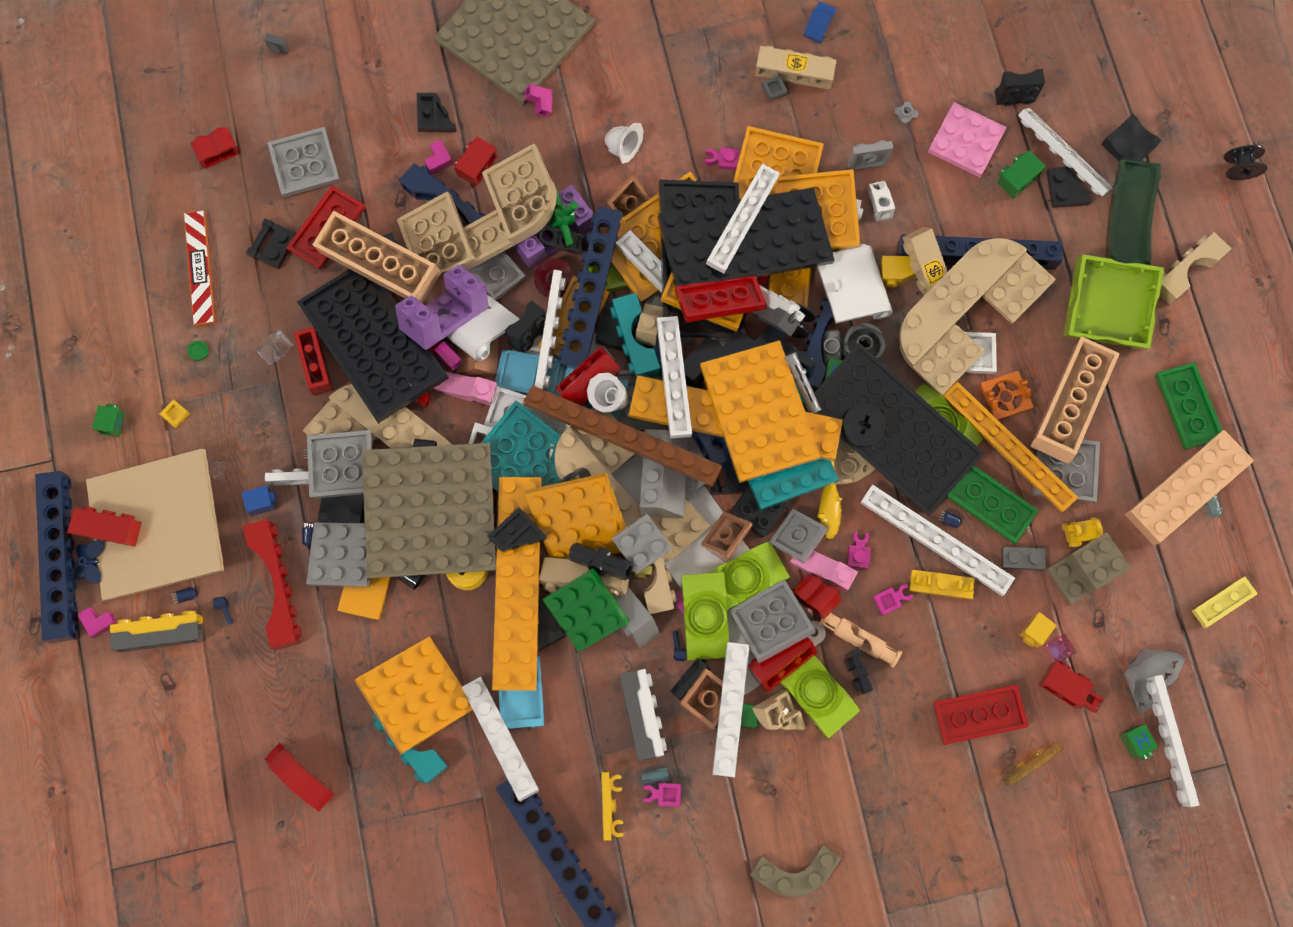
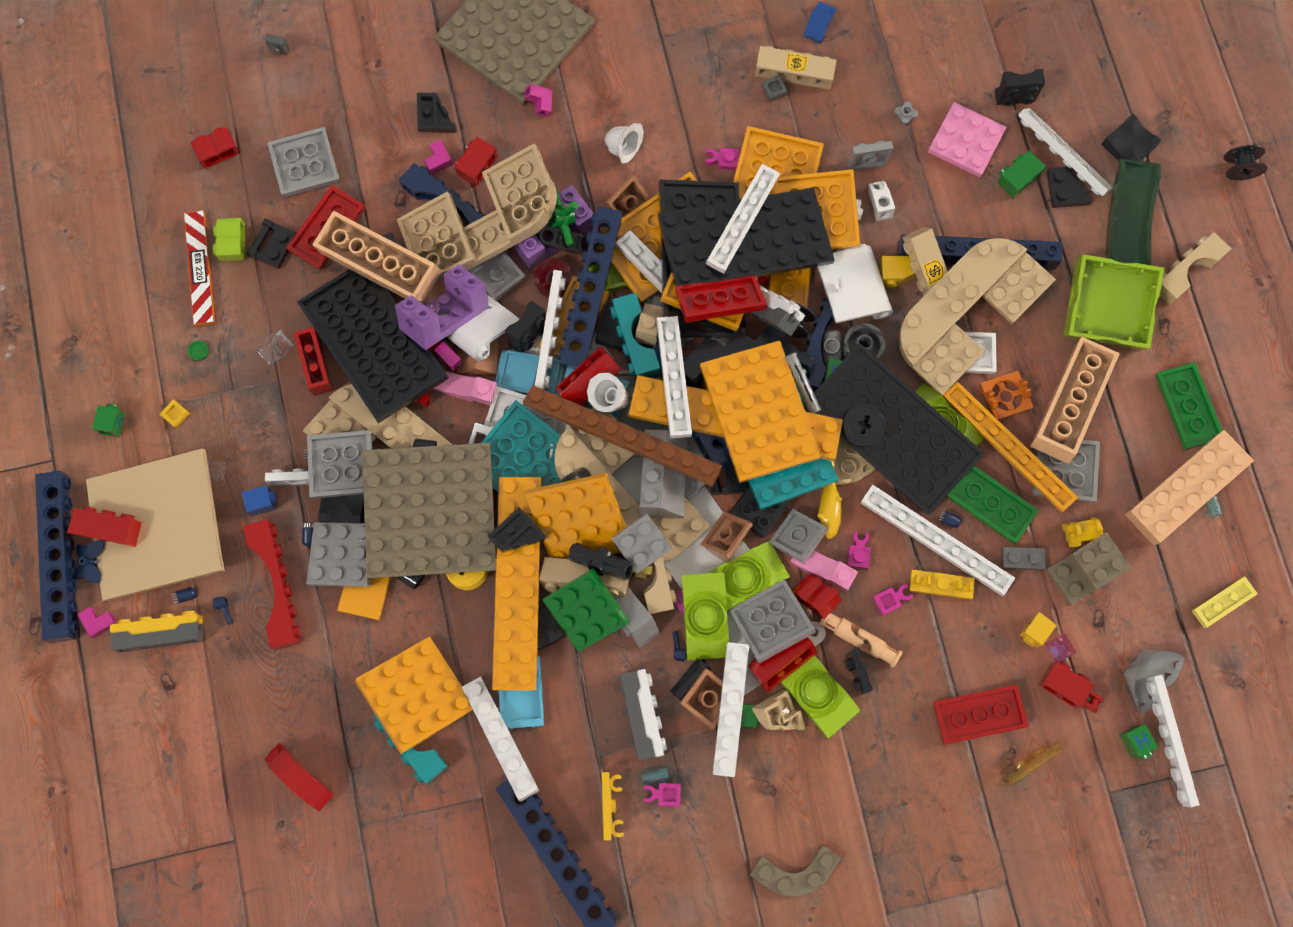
none -> lime brick [213,218,245,261]

